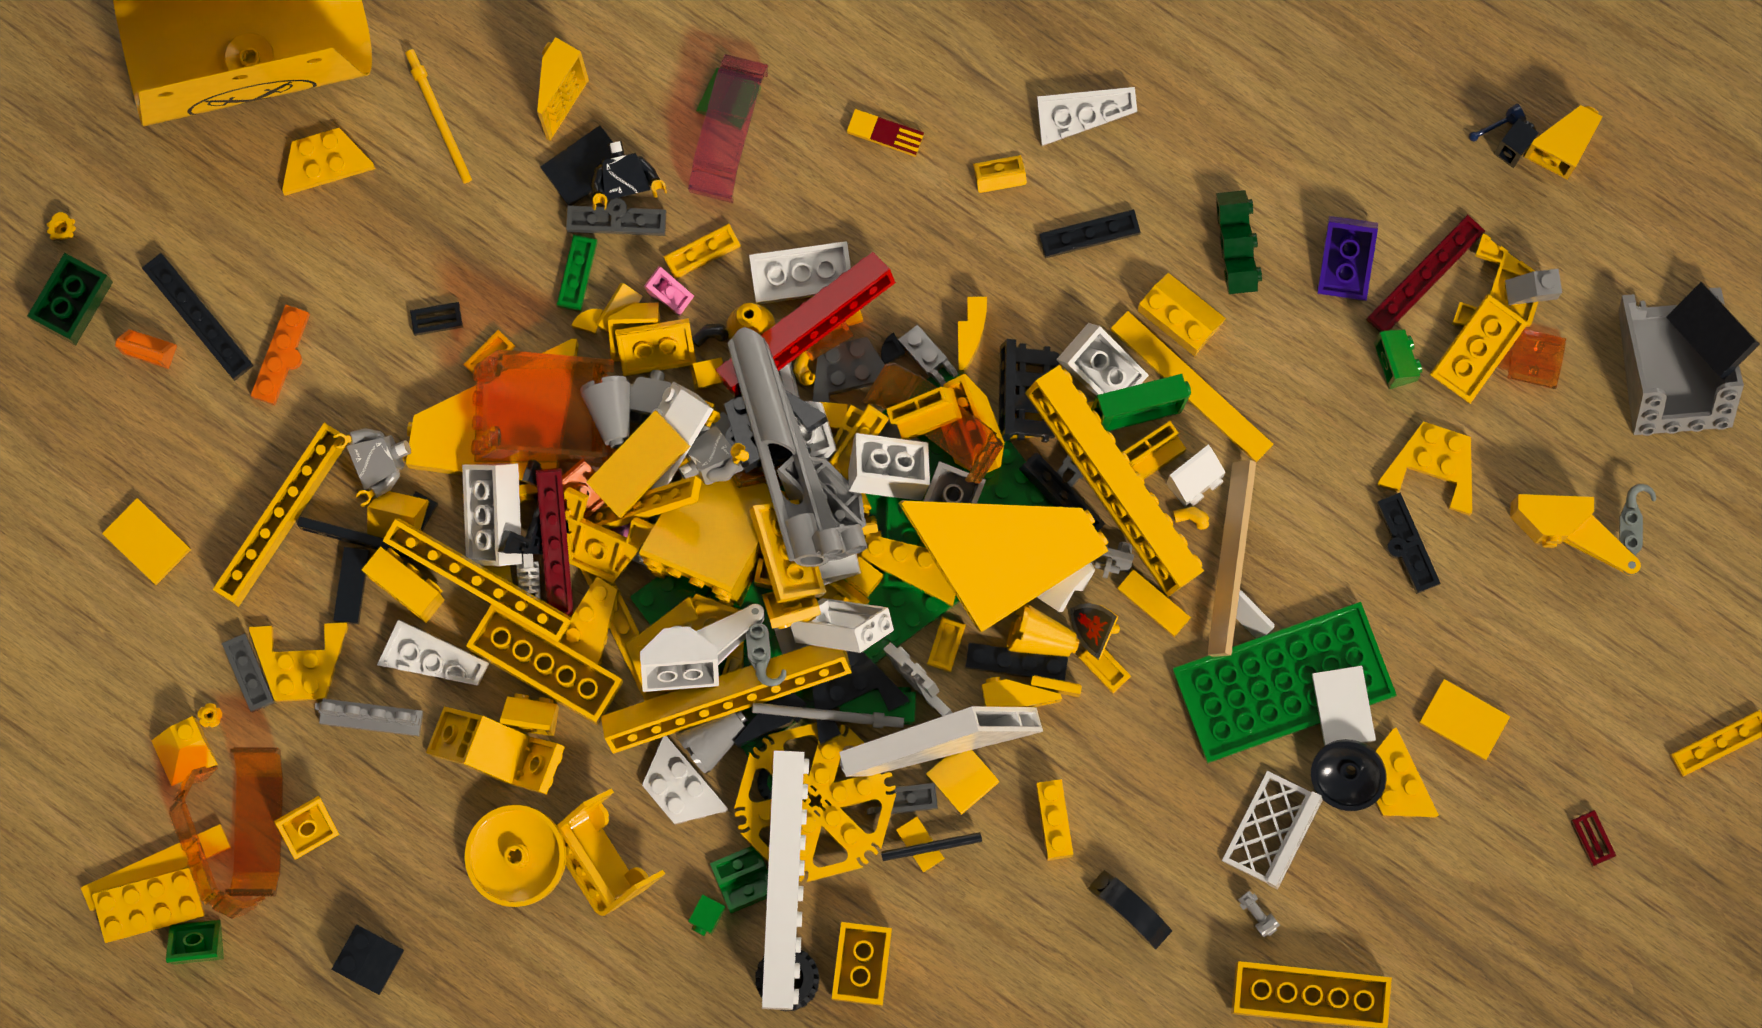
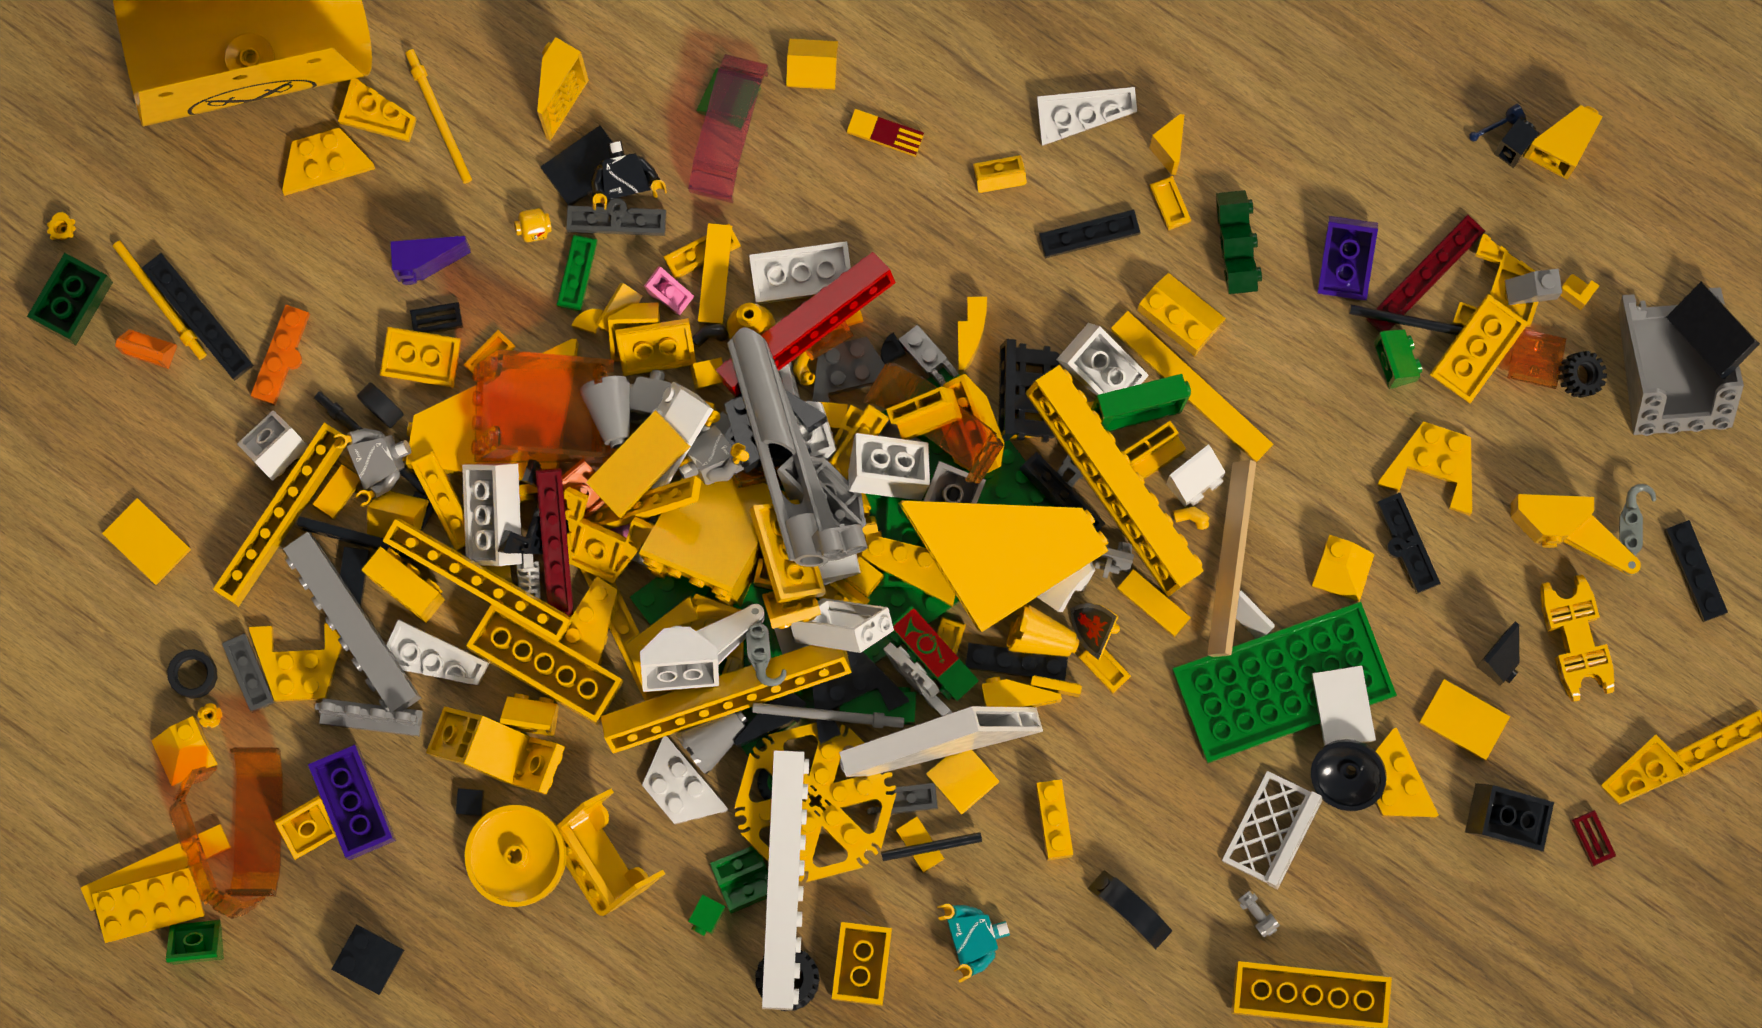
none -> yellow bar [113,241,207,360]
none -> black tyre [167,649,217,699]
none -> white slope [237,410,308,481]
none -> light grey brick [283,532,421,713]
none -> dark purple brick [308,745,396,860]
none -> yellow tile [313,465,361,519]
none -> black bar [314,391,426,495]
none -> yellow wing [338,78,417,143]
none -> black tyre [357,382,404,428]
none -> yellow tile [380,327,462,388]
none -> dark purple slope [390,236,471,285]
none -> yellow tile [410,450,465,551]
none -> black tile [456,788,484,816]
none -> yellow head [514,208,551,243]
none -> yellow tile [698,223,732,324]
none -> yellow slope [786,39,838,90]
none -> brick [888,606,979,701]
none -> teal torso [937,904,1010,982]
none -> yellow slope [1149,114,1185,175]
none -> yellow tile [1149,176,1191,231]
none -> yellow slope [1312,535,1374,602]
none -> black bar [1349,305,1463,335]
none -> black slope [1465,783,1554,852]
none -> black slope [1477,621,1520,685]
none -> yellow piece [1540,574,1614,702]
none -> black tyre [1558,351,1607,398]
none -> yellow panel [1560,274,1599,310]
none -> yellow wing [1601,734,1692,805]
none -> black plate [1665,520,1728,622]

